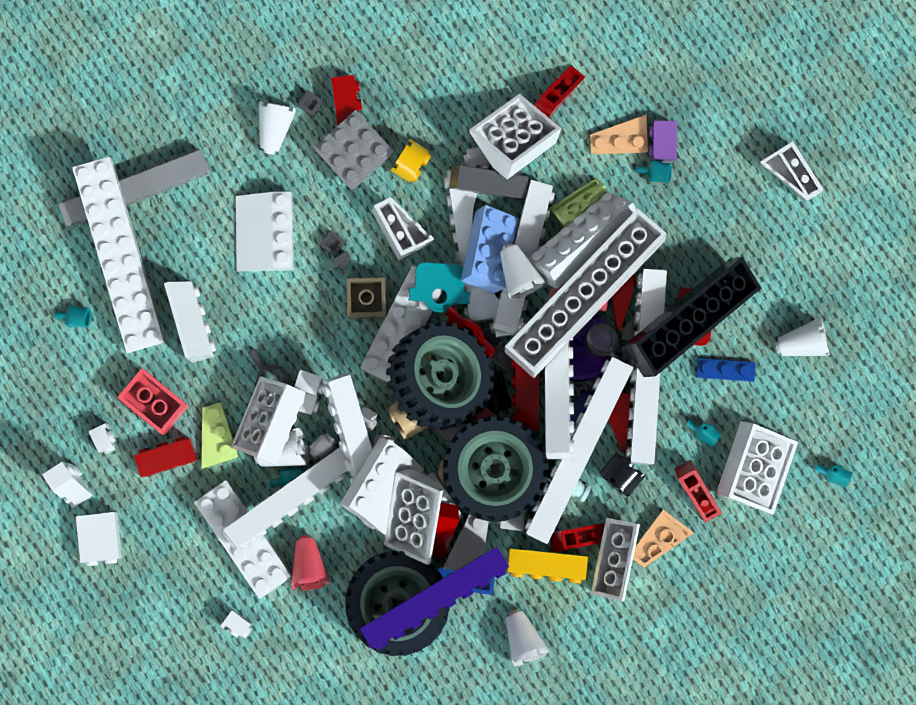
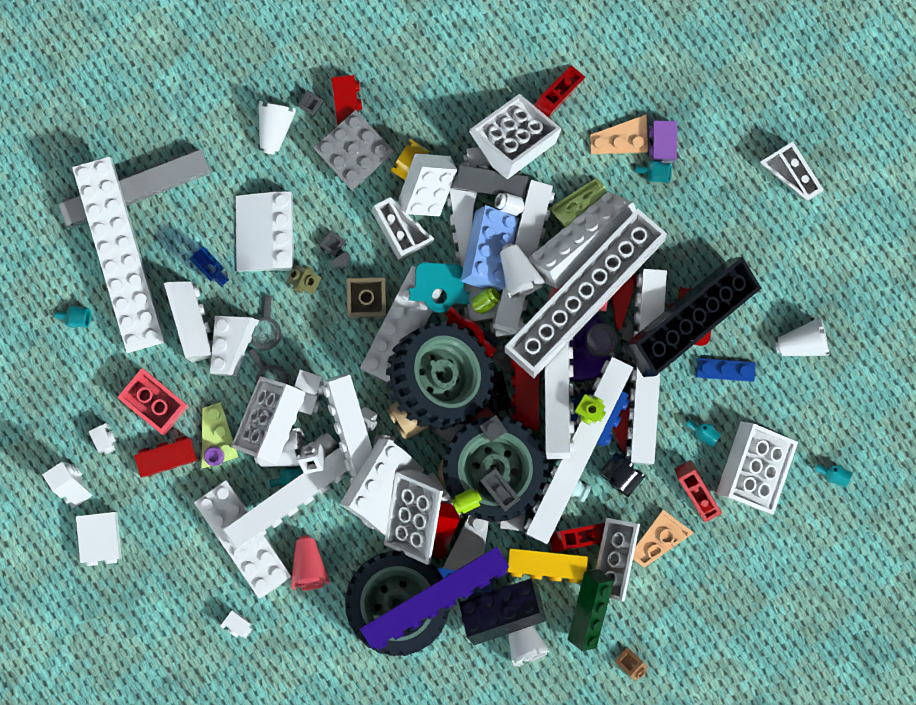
none -> clear blue torso [189,246,230,287]
none -> medium lavender tile [204,446,225,466]
none -> white wedge [210,316,259,376]
none -> piece [251,296,282,350]
none -> olive brick [287,264,322,295]
none -> white brick [298,442,325,474]
none -> white brick [398,153,457,216]
none -> lime brick [451,488,482,514]
none -> black brick [459,578,547,645]
none -> lime brick [471,287,501,314]
none -> dark grey plate [480,415,507,443]
none -> dark grey plate [480,468,520,511]
none -> white brick [495,192,524,216]
none -> dark green brick [567,569,614,651]
none -> lime brick [574,394,606,425]
none -> blue plate [596,391,630,447]
none -> medium nougat bracket [615,647,648,681]

